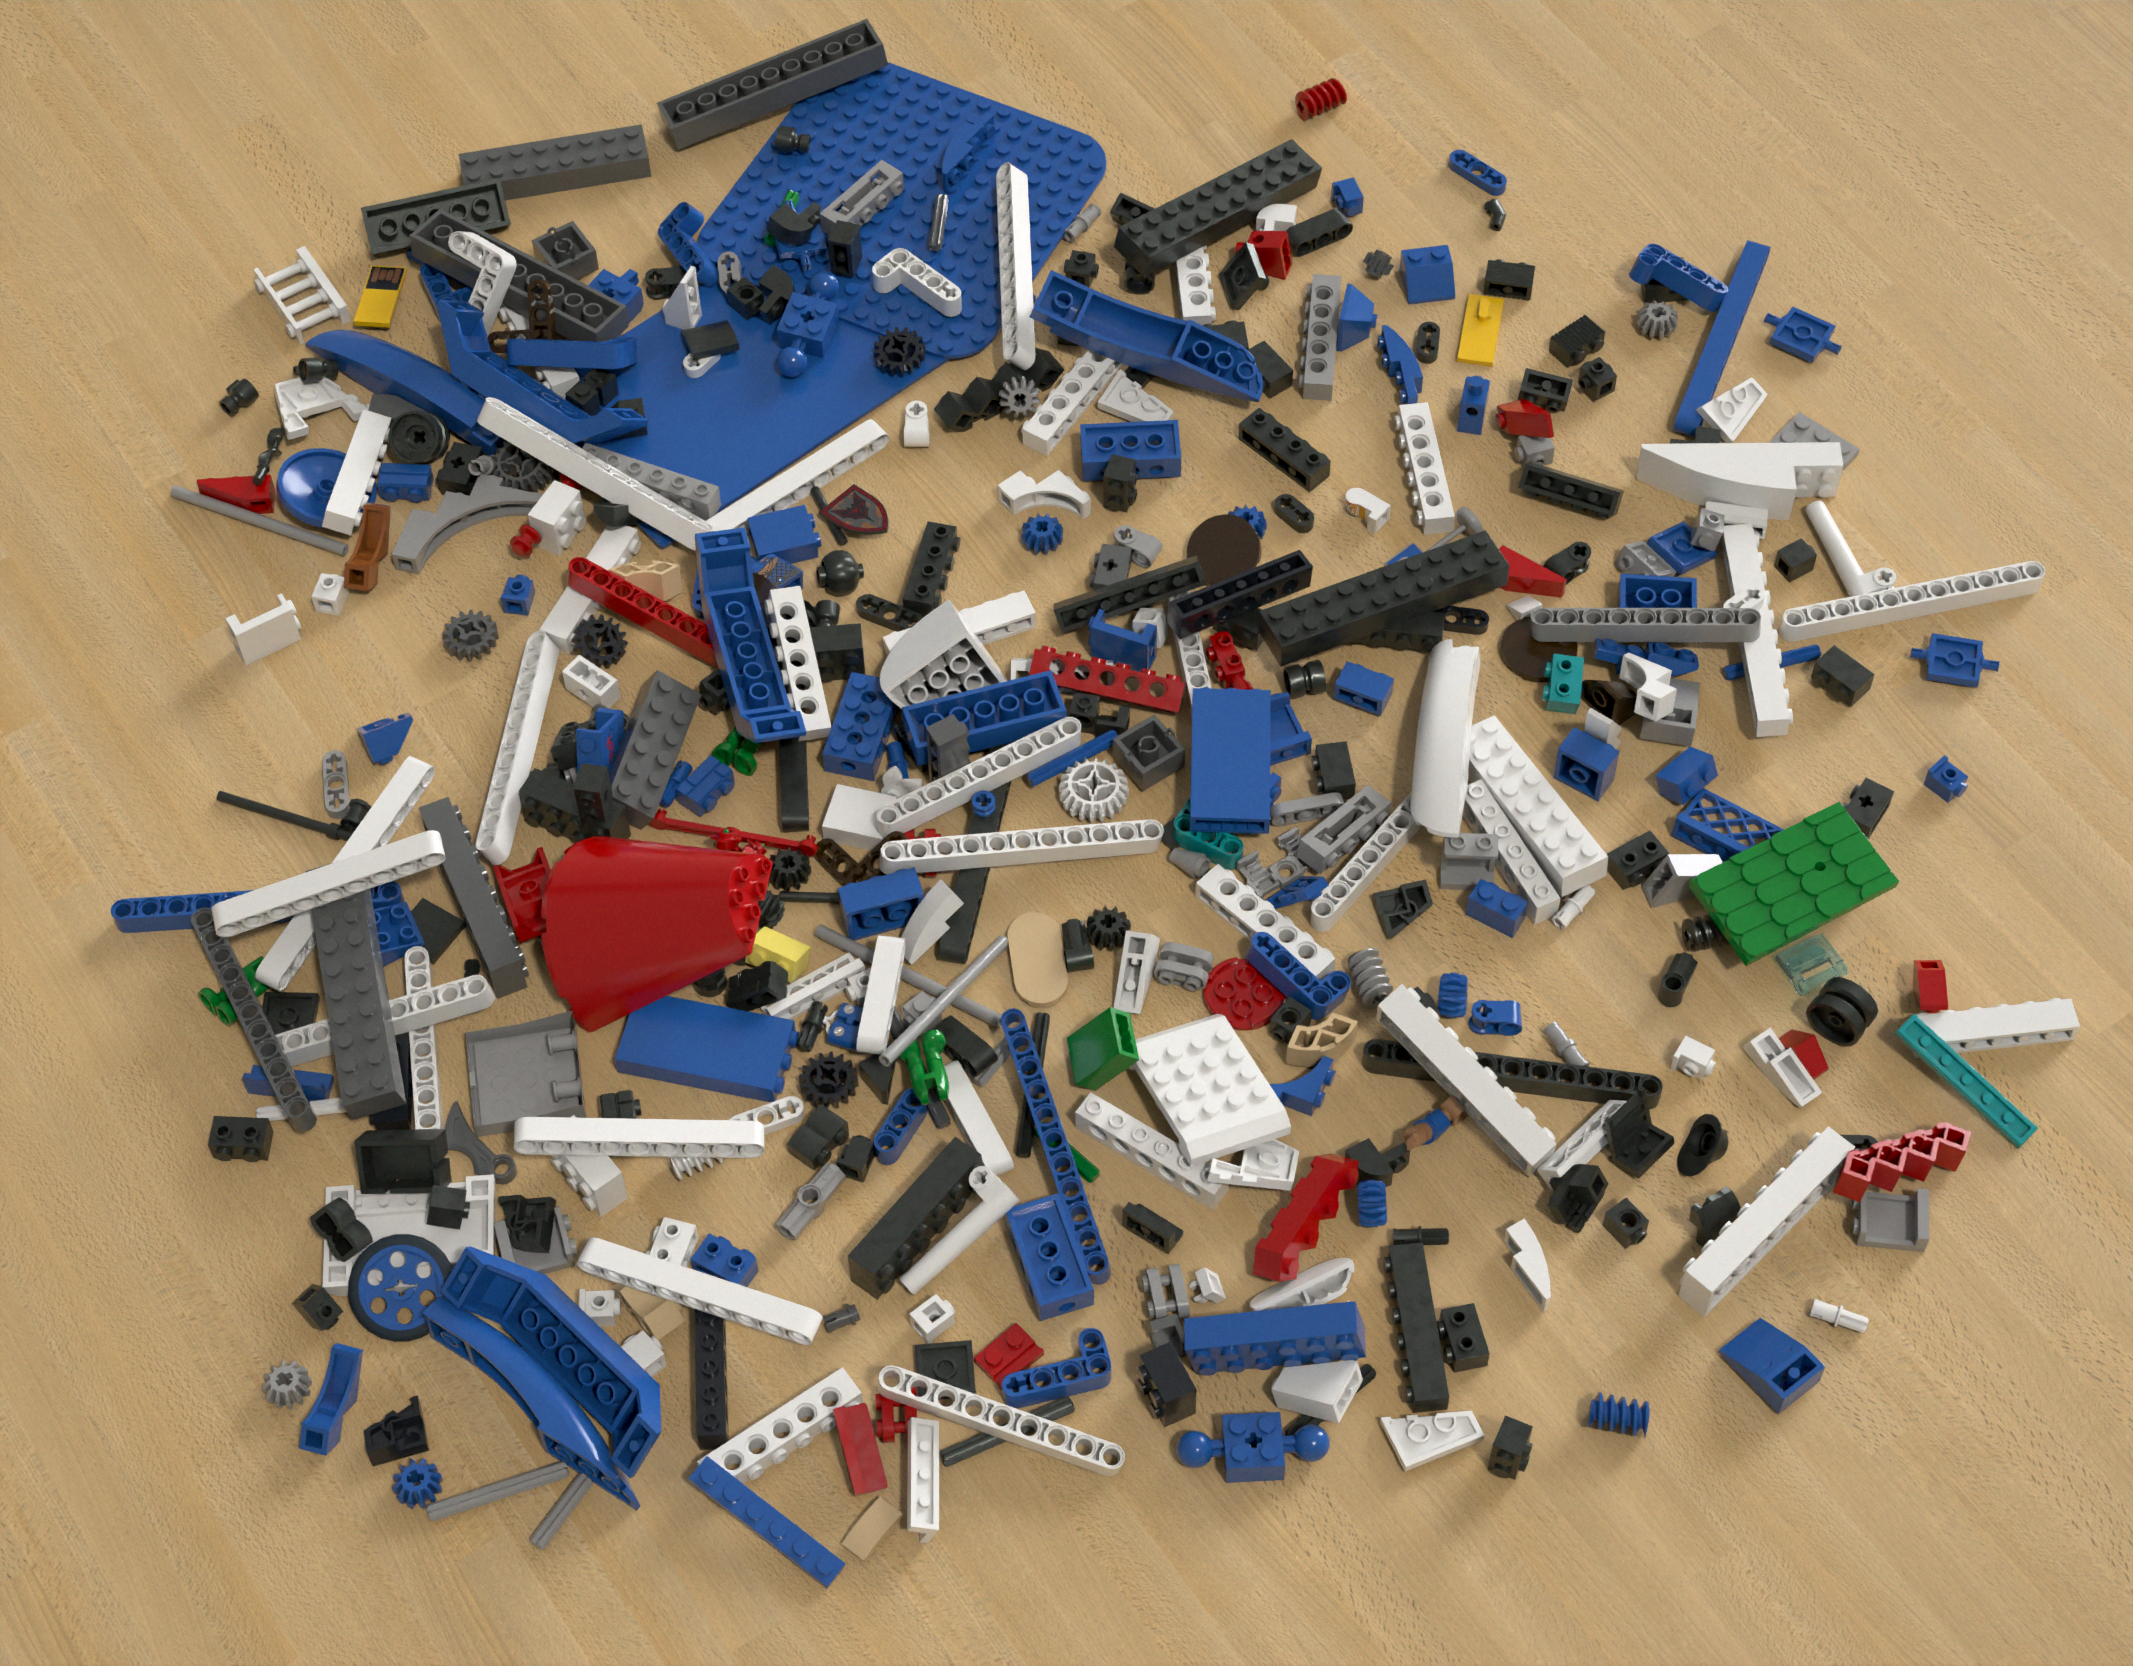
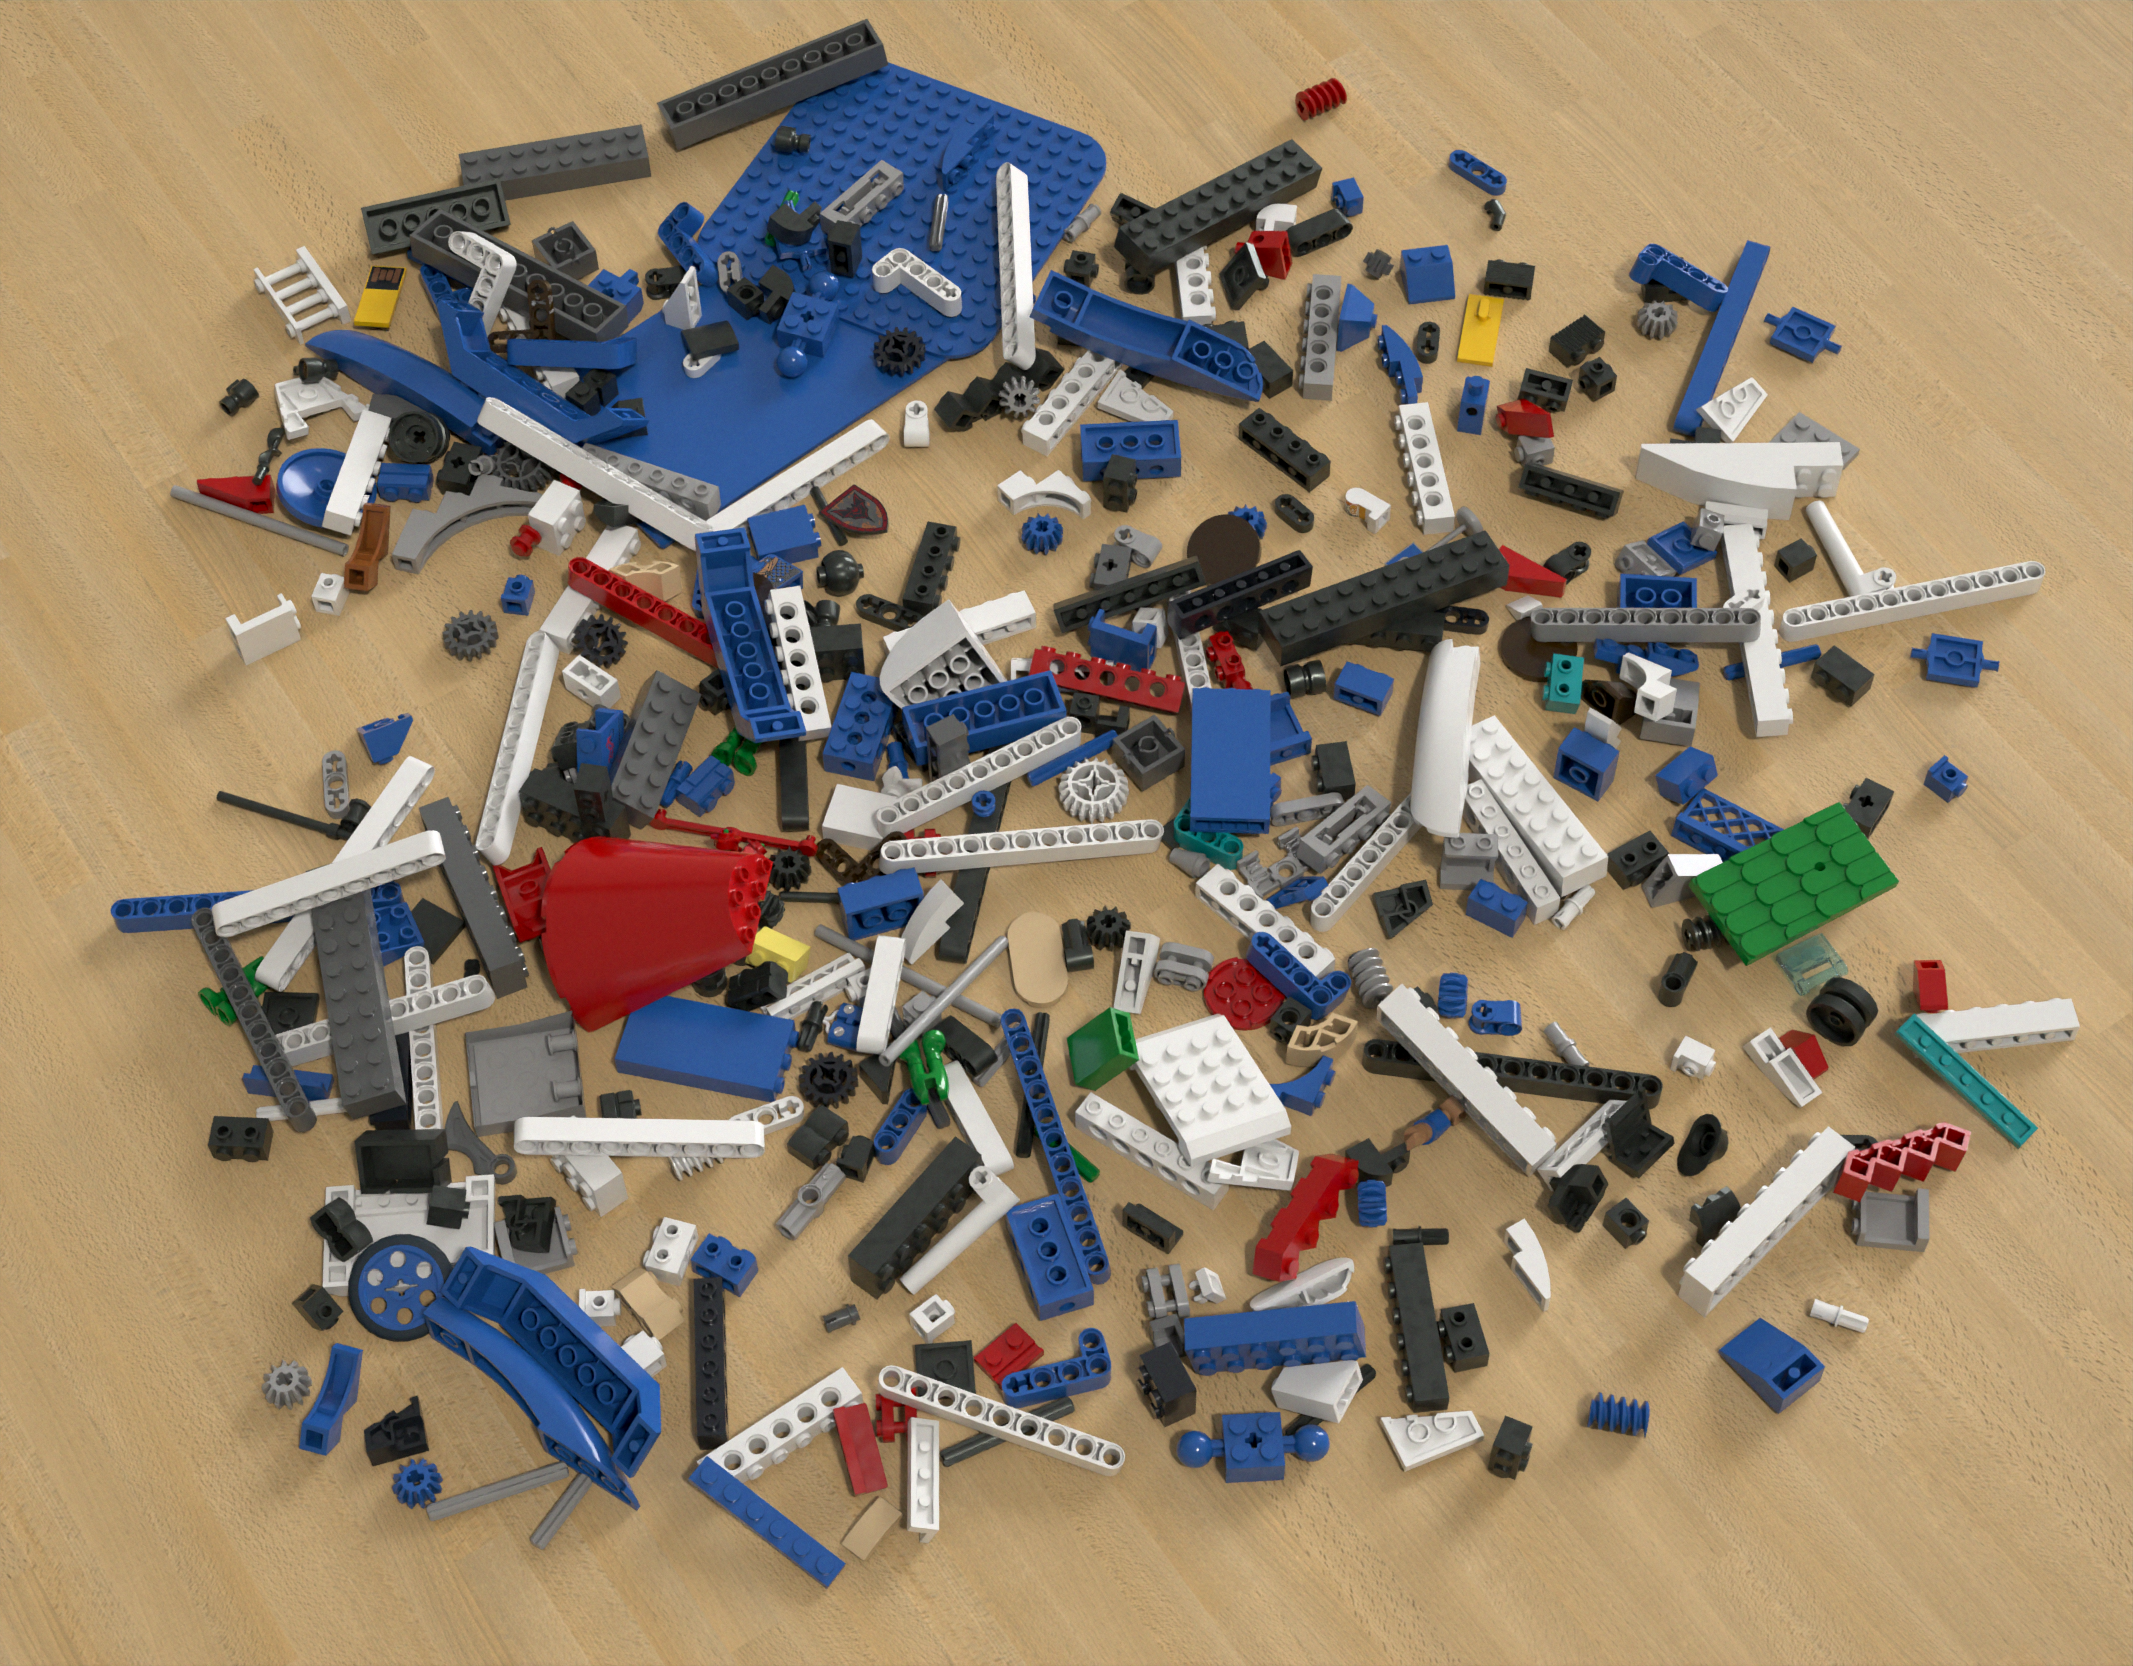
white beam [577,1237,823,1345] -> none

